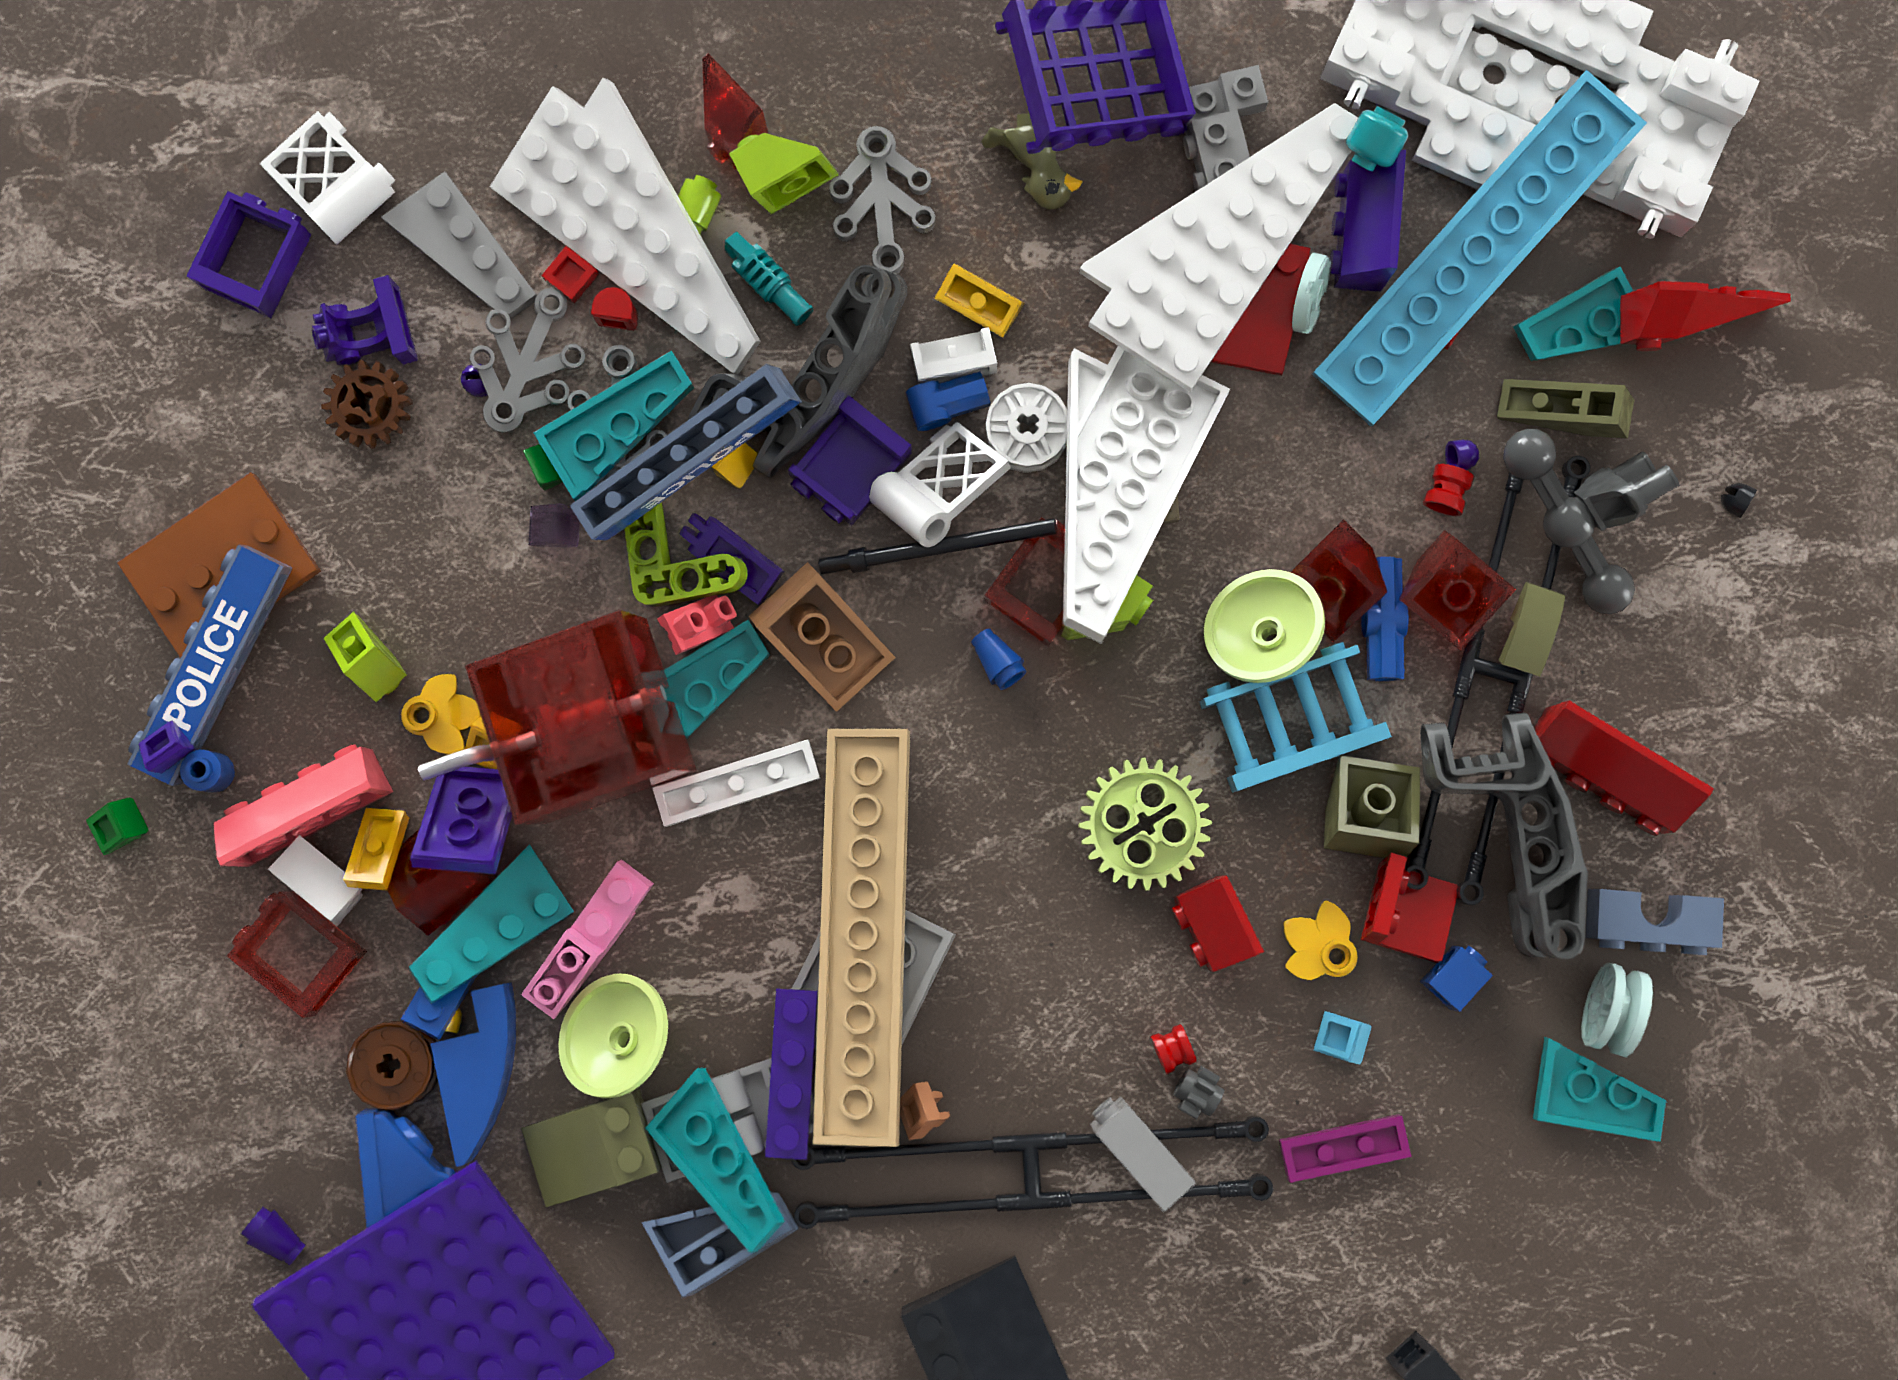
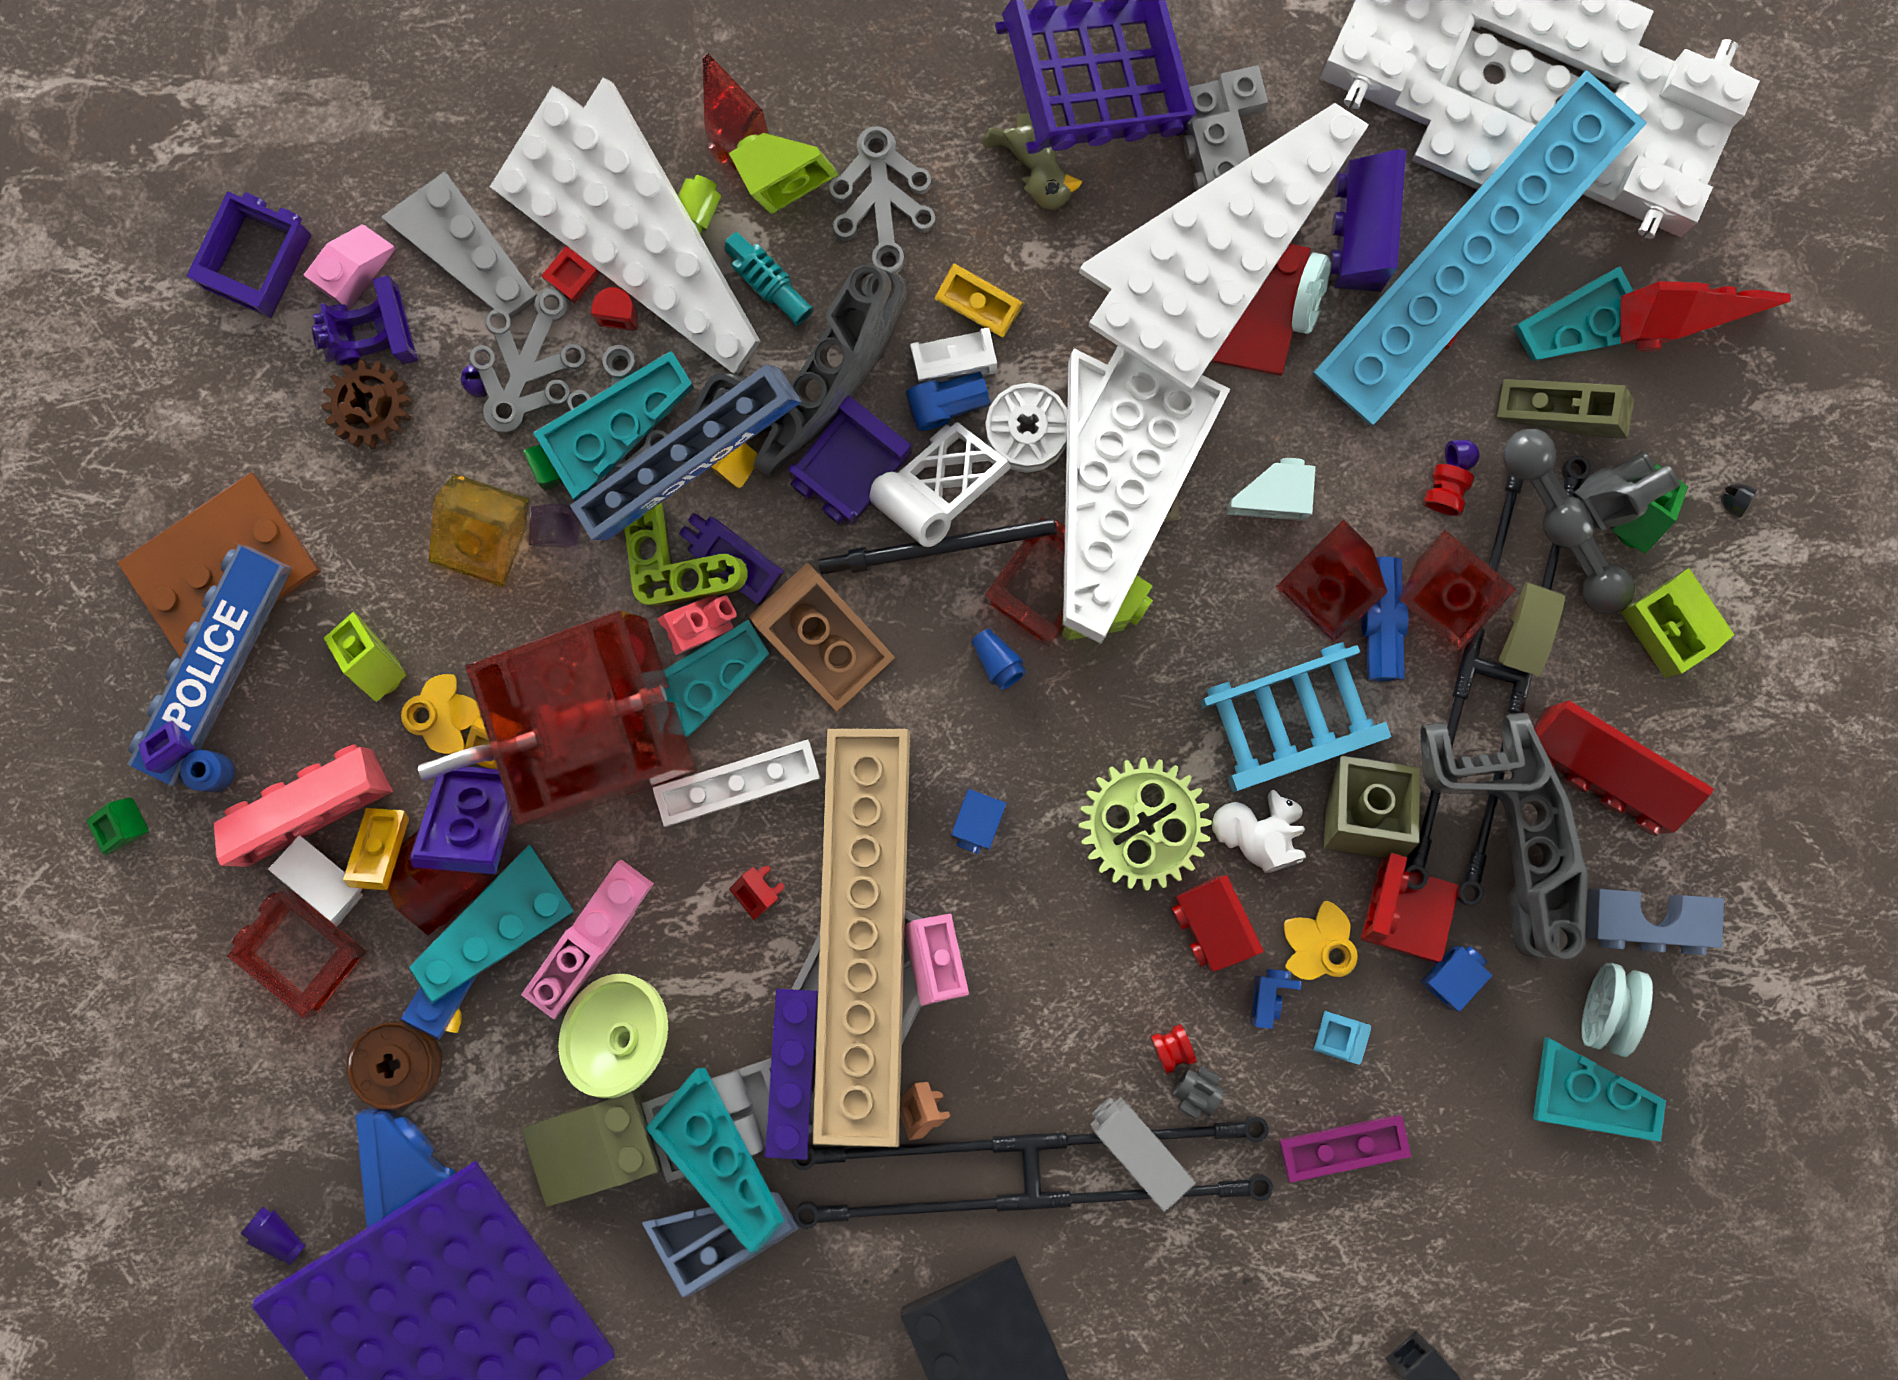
white piece [260,111,395,245] -> none
blue slope [430,982,516,1167] -> none
yellowish green dish [1204,569,1325,683] -> none
teal head [1346,106,1408,172] -> none
none -> bright pink slope [304,224,396,311]
none -> clear yellow slope [428,473,529,587]
none -> red tile [729,866,785,920]
none -> bright pink slope [905,914,969,1006]
none -> blue brick [951,789,1006,854]
none -> white animal [1212,790,1306,873]
none -> light aqua slope [1226,458,1316,521]
none -> blue bracket [1250,969,1302,1029]
none -> green slope [1612,463,1689,554]
none -> lime slope [1620,568,1734,679]

